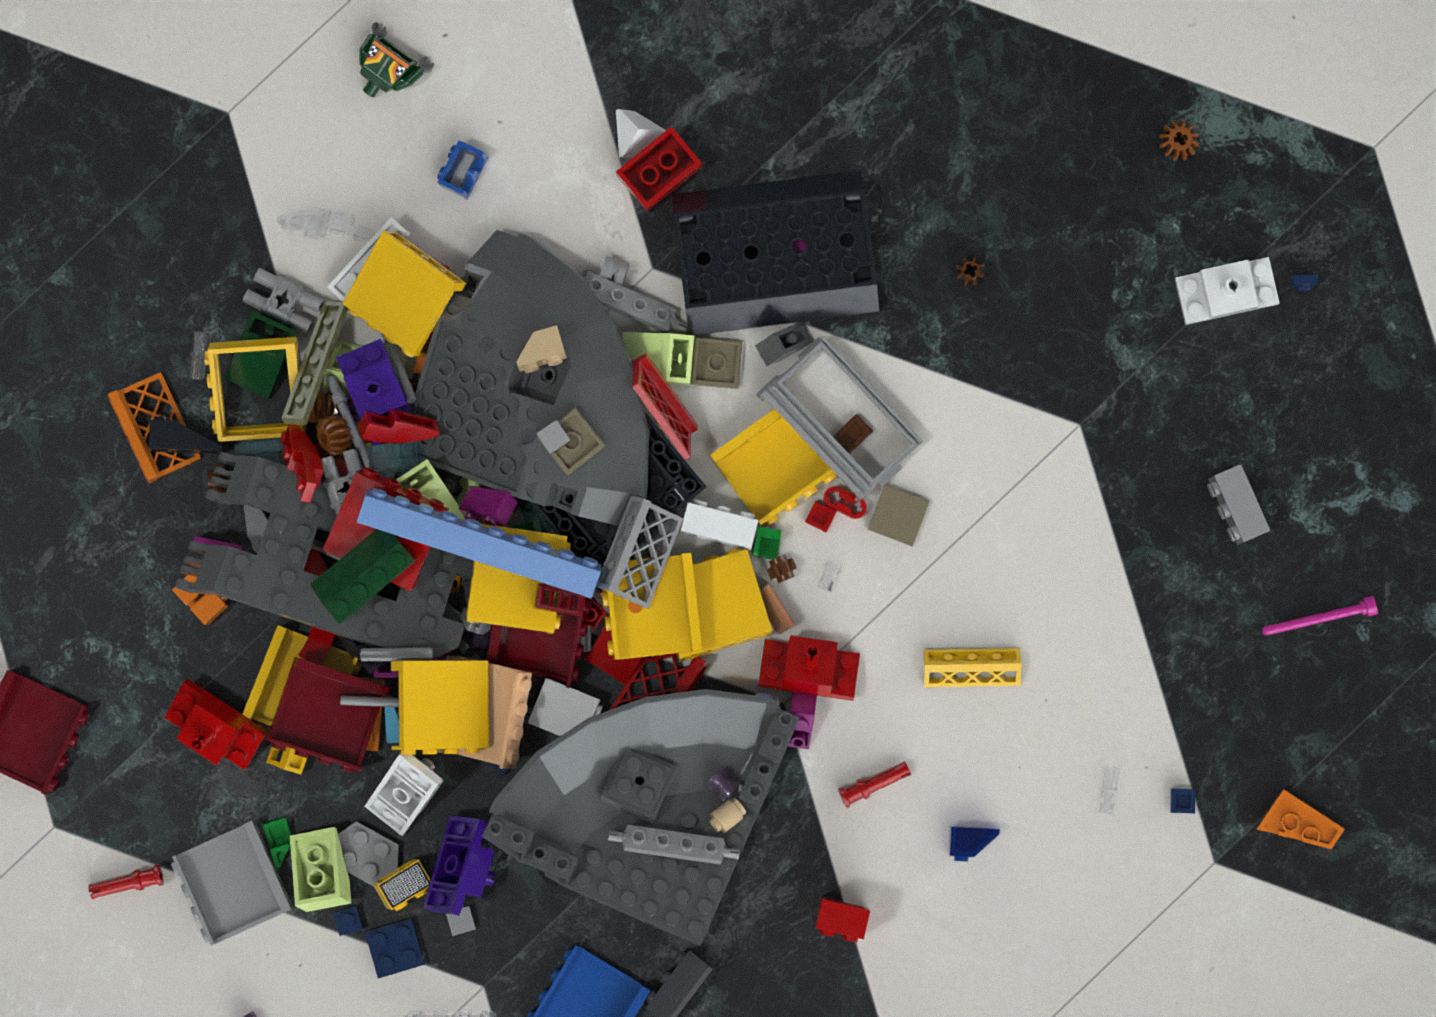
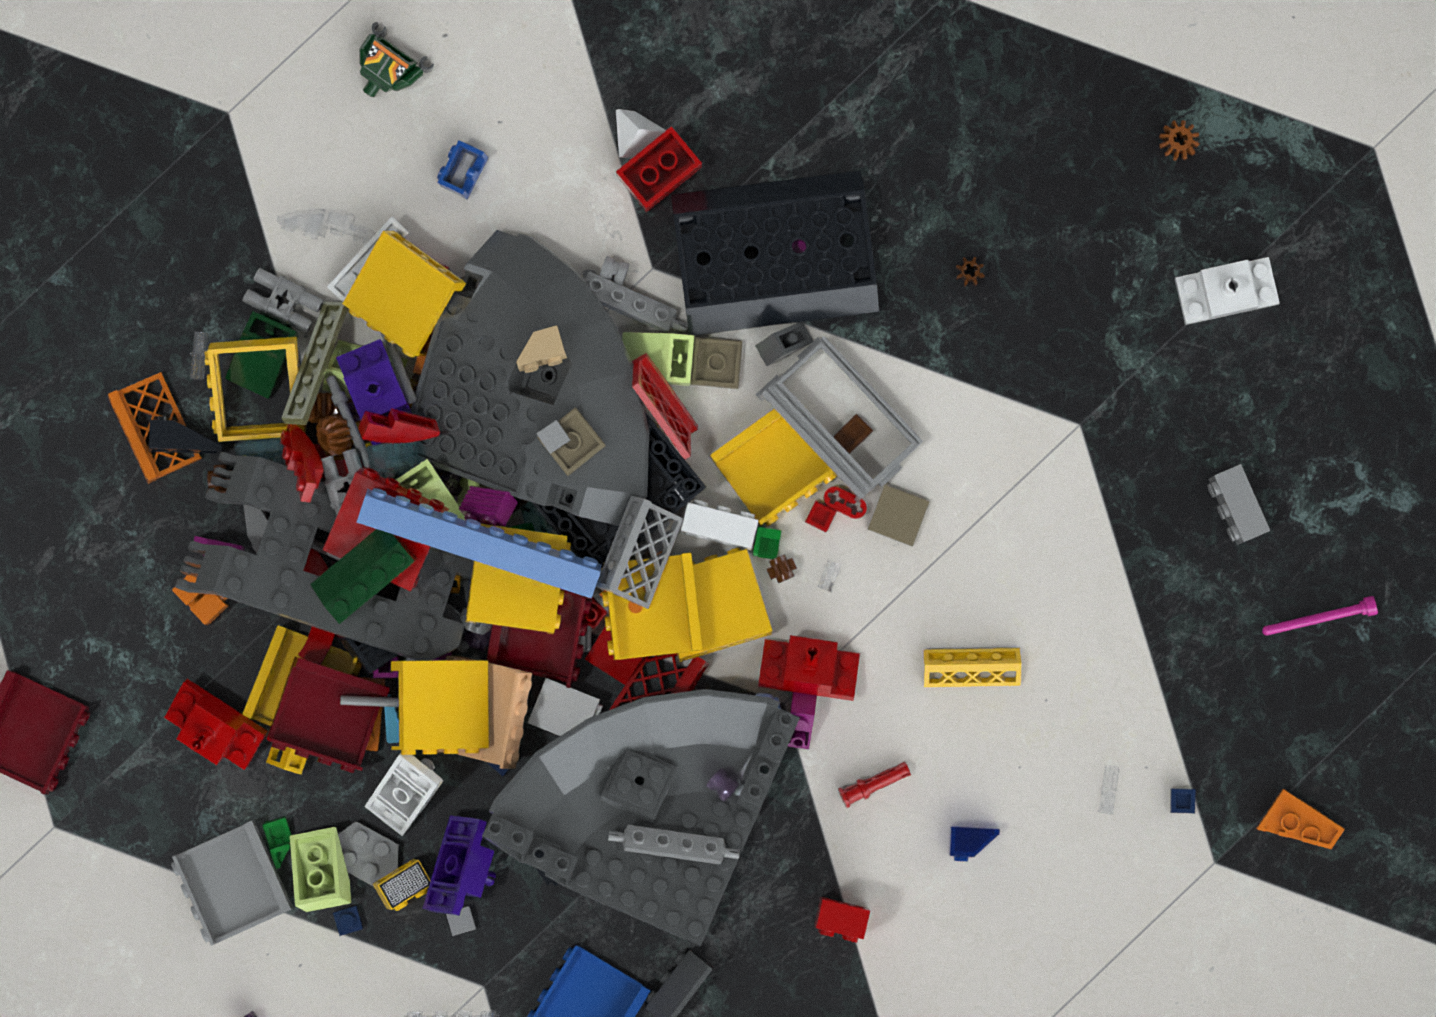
red pin [88,864,164,899] -> none
light grey axle [360,647,433,661] -> none
dark blue plate [365,918,425,979] -> none
dark red slope [533,584,585,617] -> none
tan brick [709,798,746,833] -> none
nougat slope [760,584,794,634] -> none
dark blue plate [1290,275,1318,292] -> none

